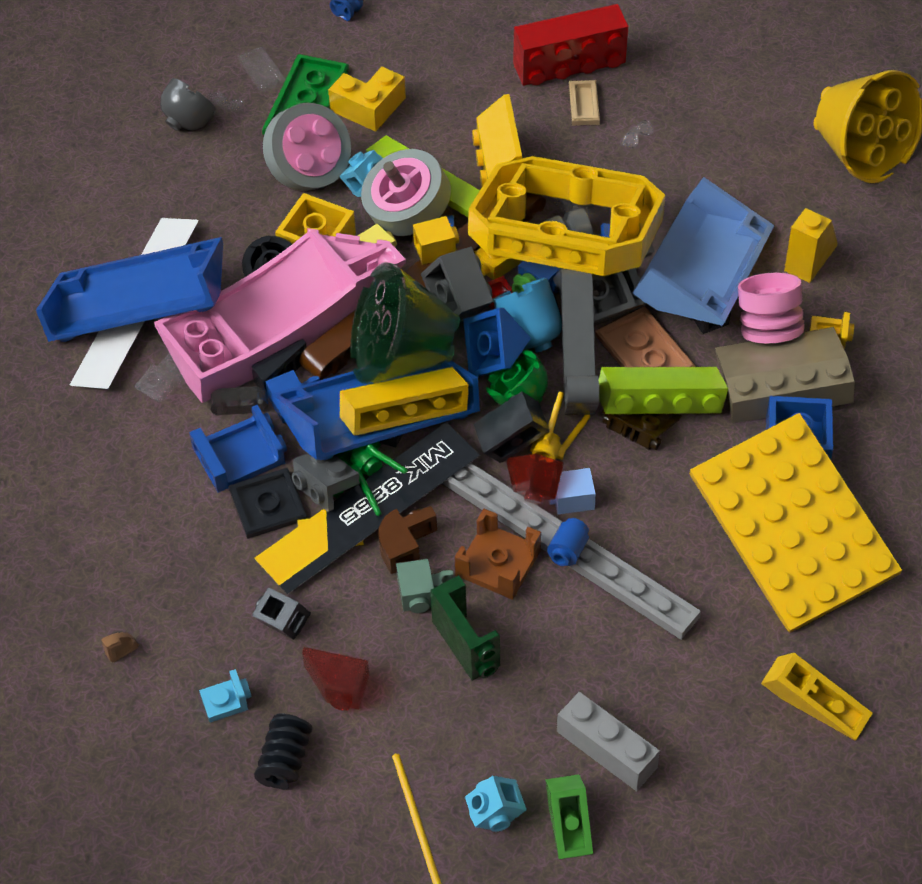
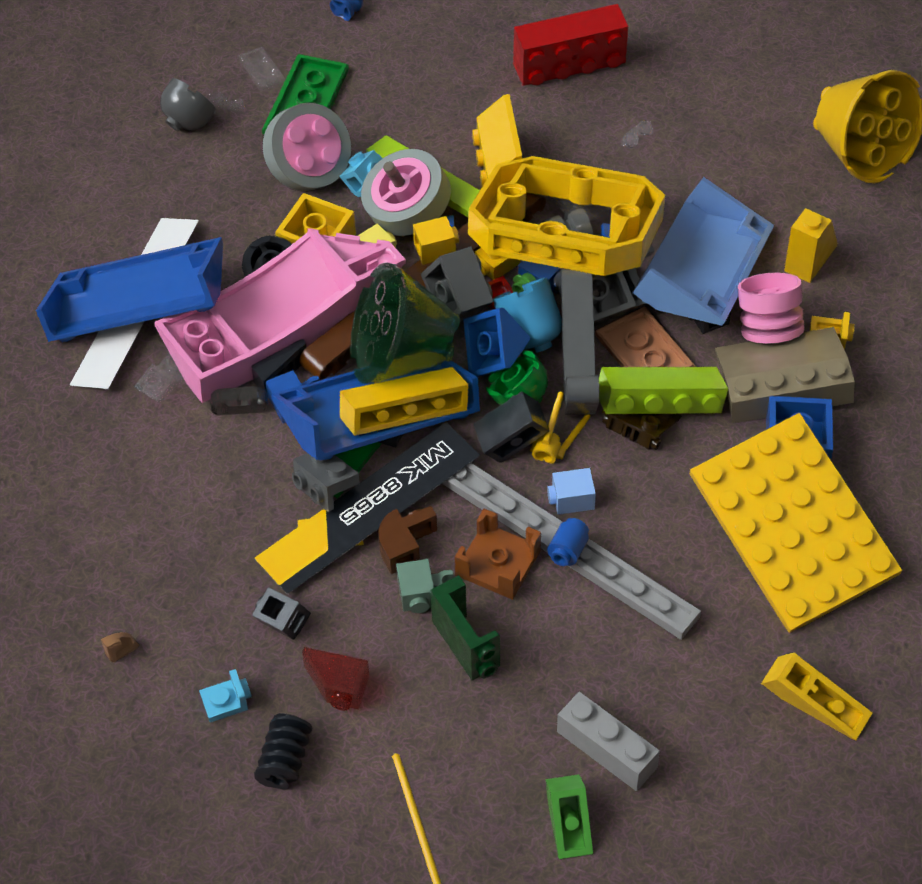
blue panel [189,405,287,493] -> none
black tile [228,467,307,539] -> none
yellow brick [328,67,406,132] -> none
green plant [350,444,408,516] -> none
medium azure brick [465,775,527,832] -> none
clear red slope [507,454,564,504] -> none
tan tile [569,80,600,126] -> none

